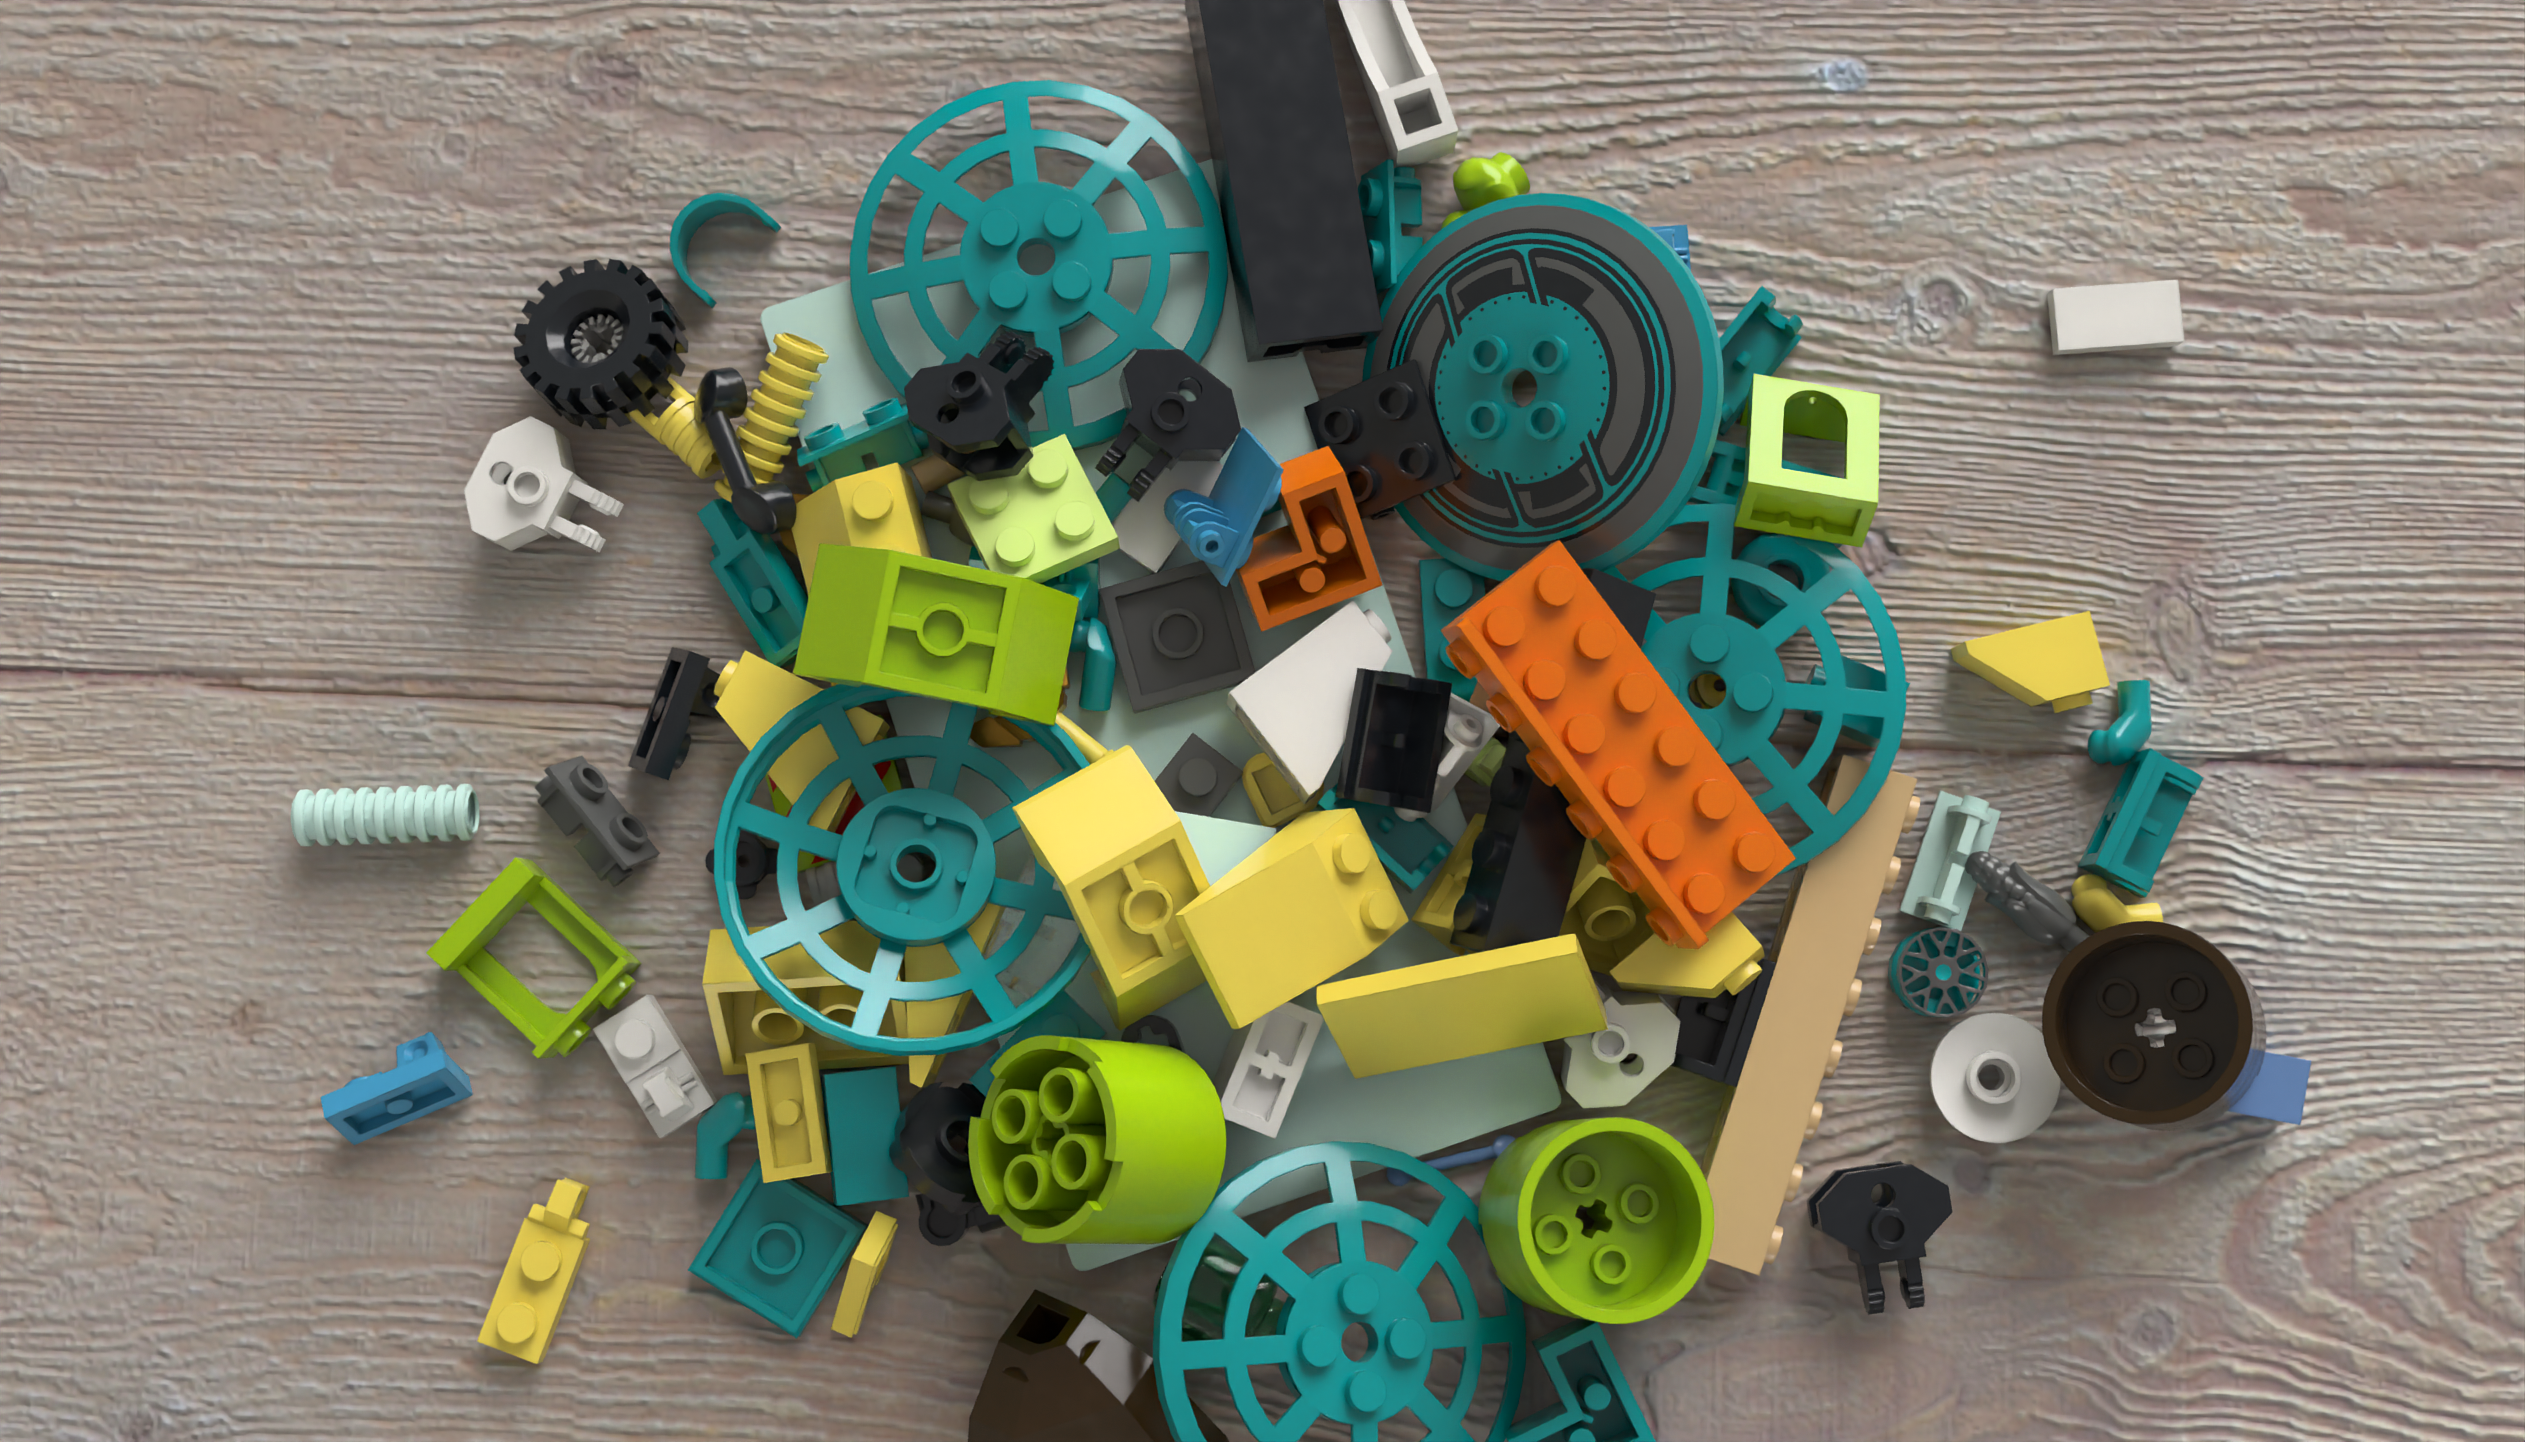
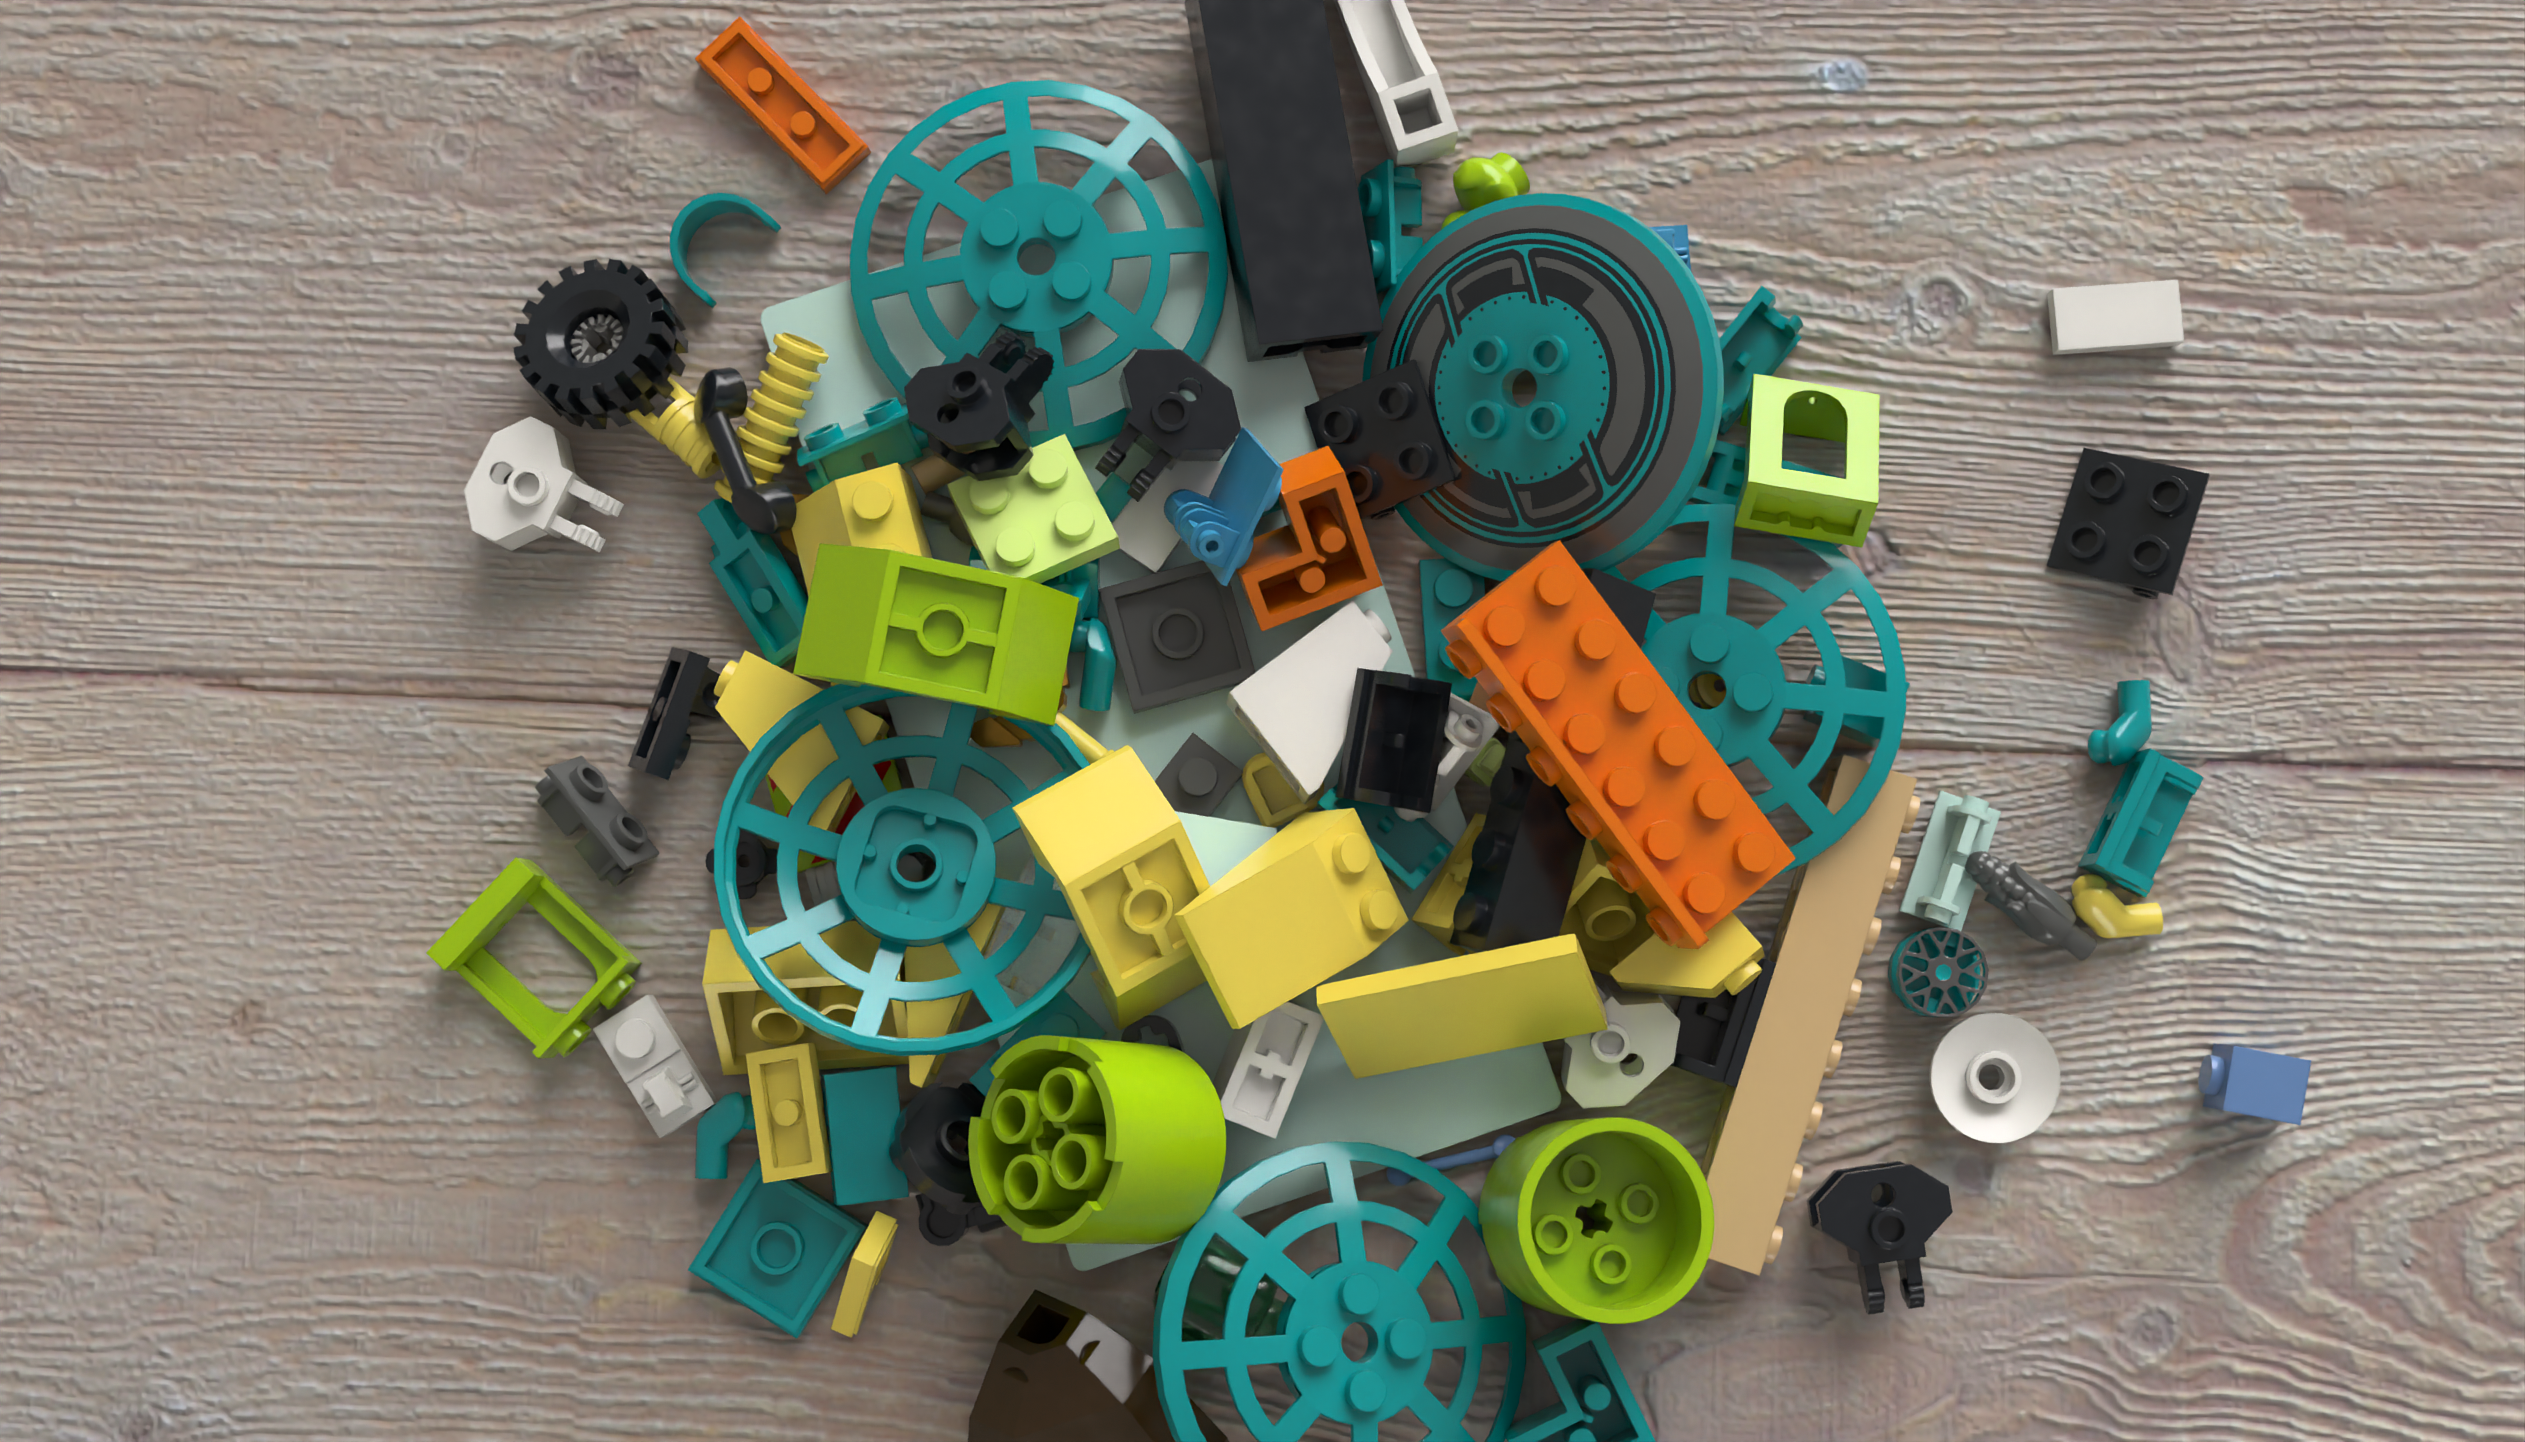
light aqua piece [291,784,479,847] -> none
dark azure hinge [321,1032,473,1145] -> none
light yellow hinge [477,1178,590,1364] -> none
teal piece [1731,533,1830,627] -> none
light yellow slope [1951,611,2110,714] -> none
dark brown brick [2042,921,2267,1131] -> none
none -> orange tile [695,16,871,195]
none -> black hinge [2046,448,2210,599]

